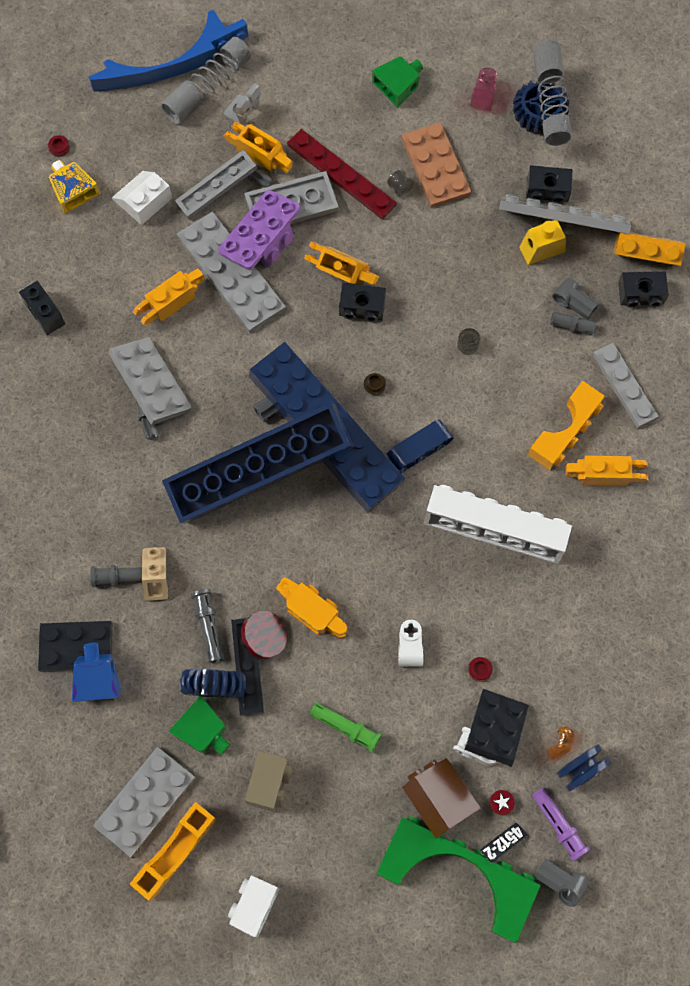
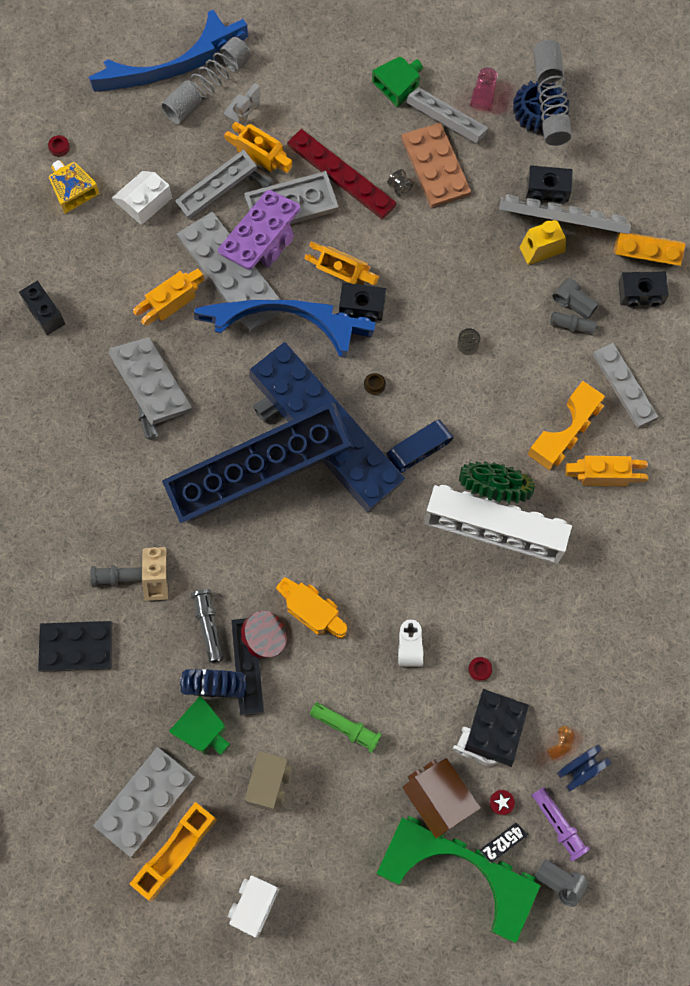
blue torso [72,643,121,702] -> none
none -> blue slope [194,300,376,358]
none -> light grey plate [406,87,488,143]
none -> dark green gear [459,461,535,504]

